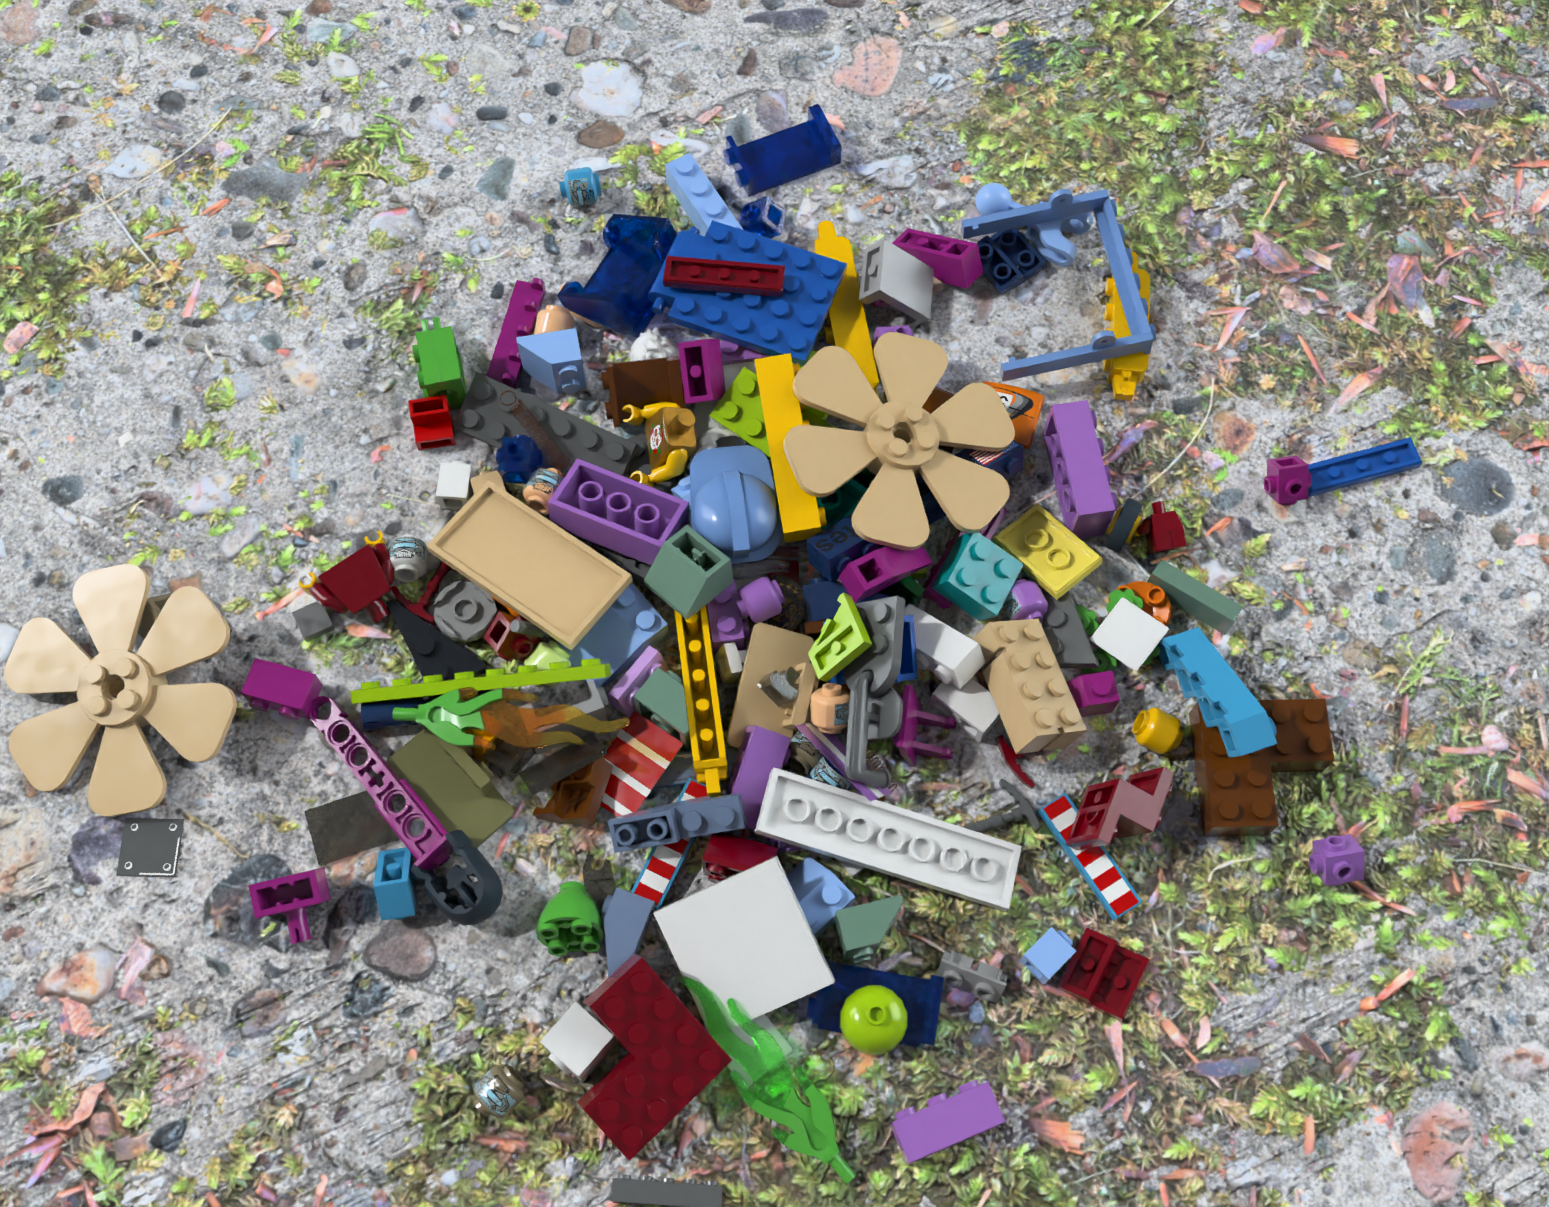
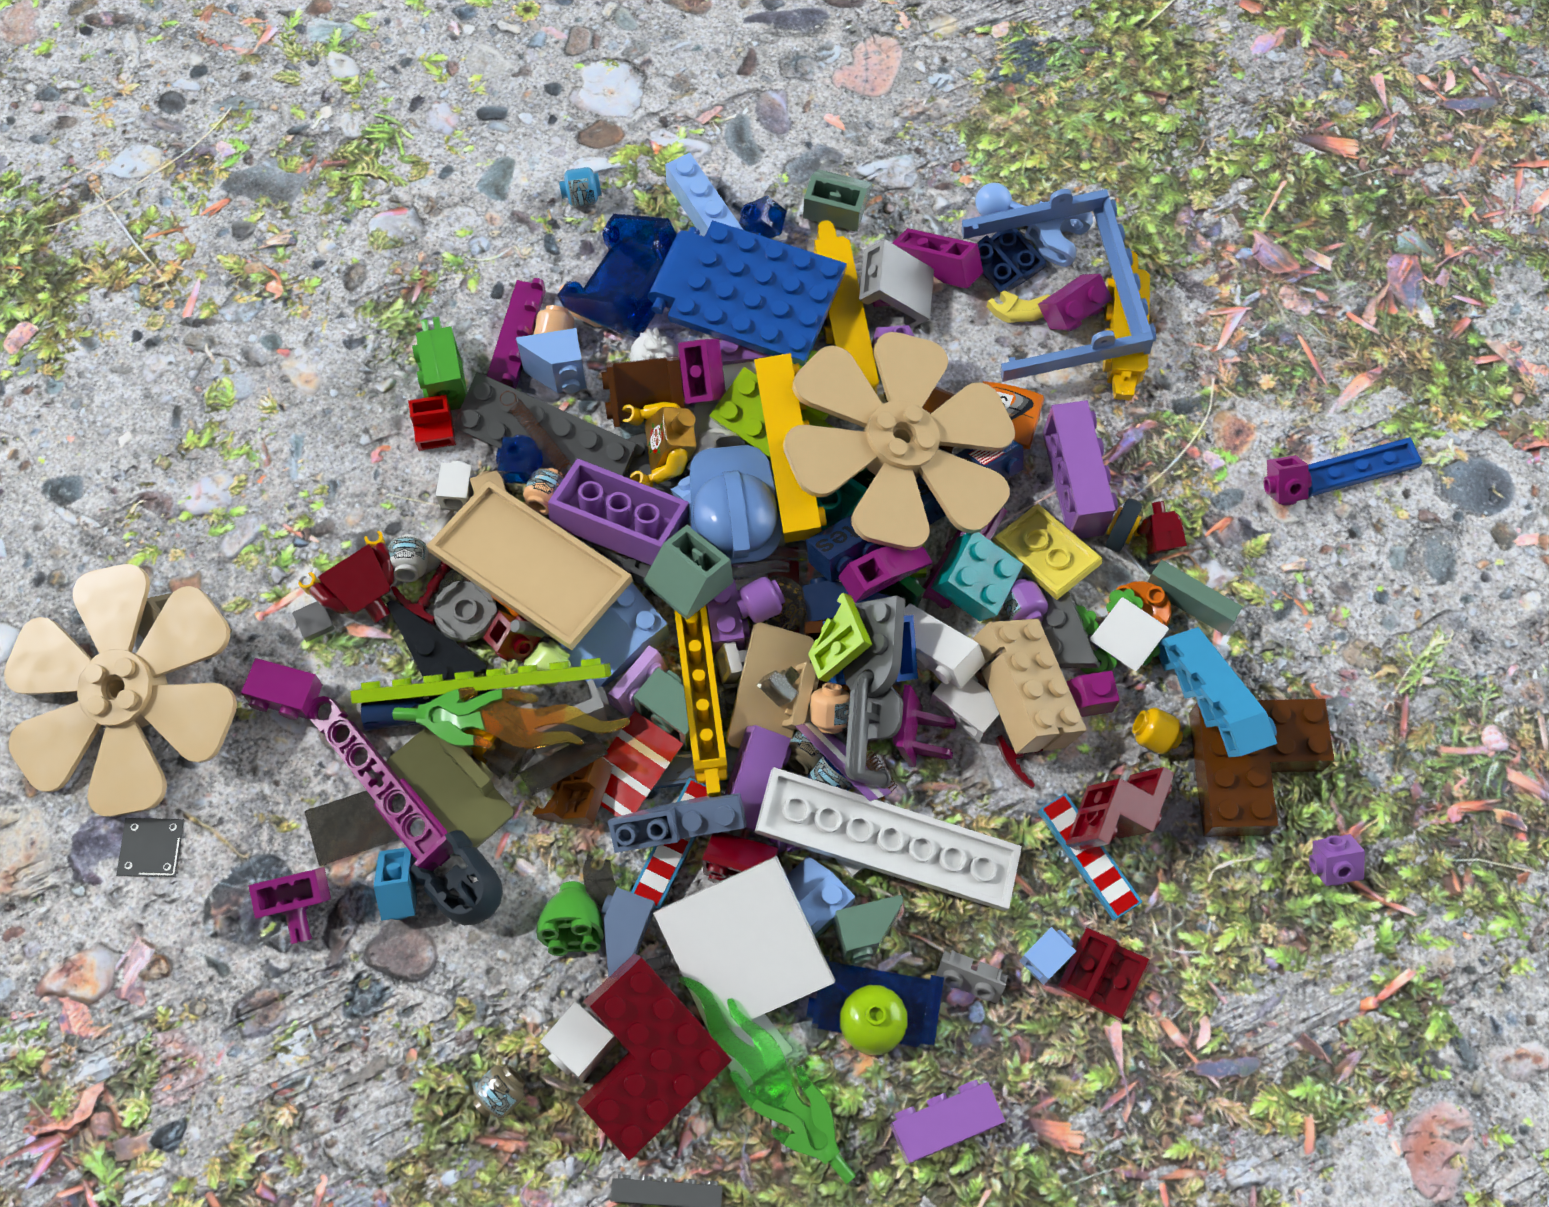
dark red tile [663,256,785,297] -> none
clear blue panel [723,104,842,197] -> none
dark grey piece [963,779,1041,833] -> none
none -> sand green slope [803,169,873,232]
none -> light yellow piece [986,290,1050,323]
none -> magenta brick [1038,274,1112,332]

